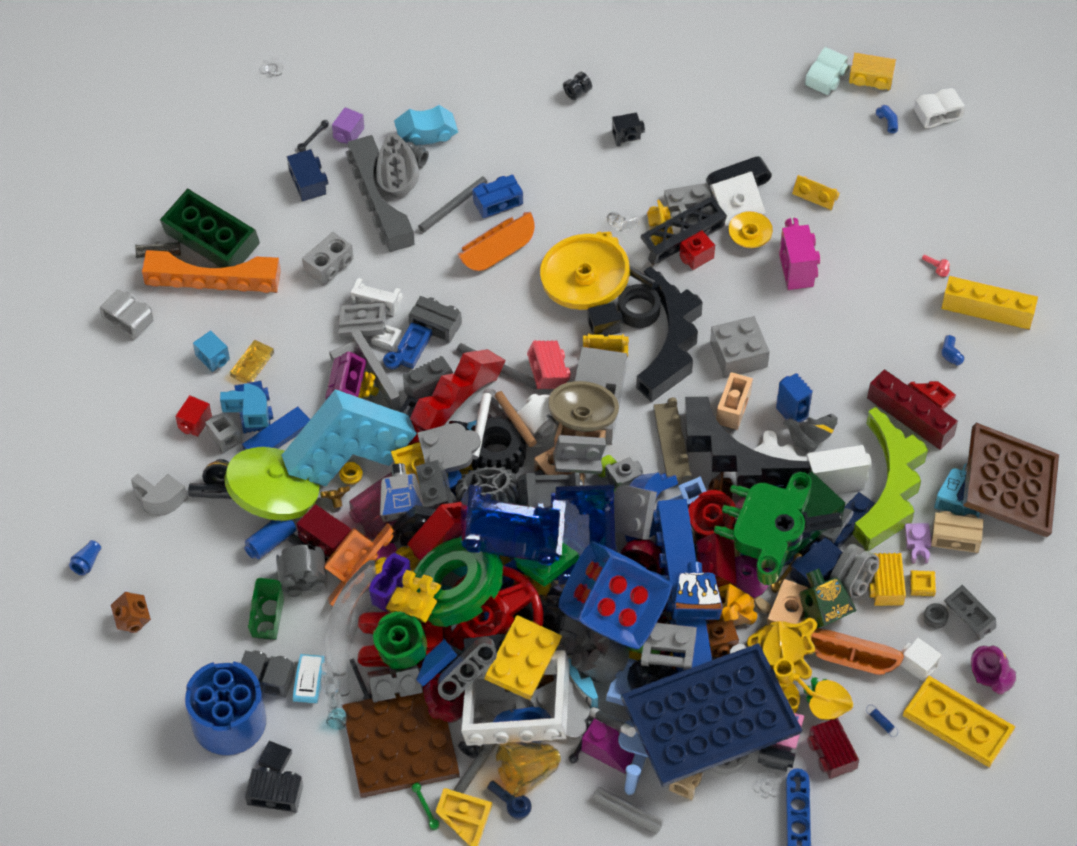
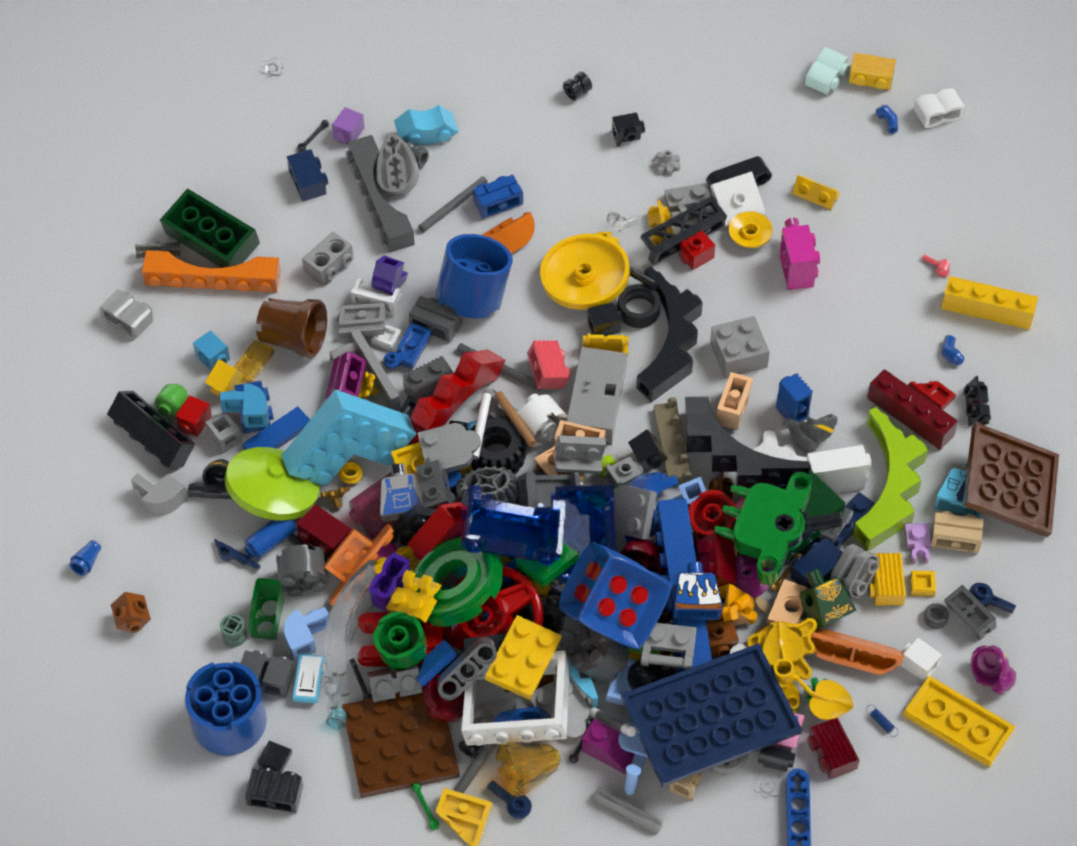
dark tan dish [548,381,619,432] -> none
none -> black brick [107,390,196,468]
none -> bright green head [154,384,188,418]
none -> yellow brick [205,359,245,397]
none -> dark blue hand [214,539,261,571]
none -> sand green wheel [220,614,247,647]
none -> reddish brown piece [256,298,328,359]
none -> light blue brick [284,607,331,661]
none -> dark purple brick [372,255,408,295]
none -> blue brick [435,234,513,318]
none -> black brick [628,429,668,471]
none -> light grey plant [652,150,680,175]
none -> black hinge [964,376,991,426]
none -> dark blue plate [969,583,1016,614]

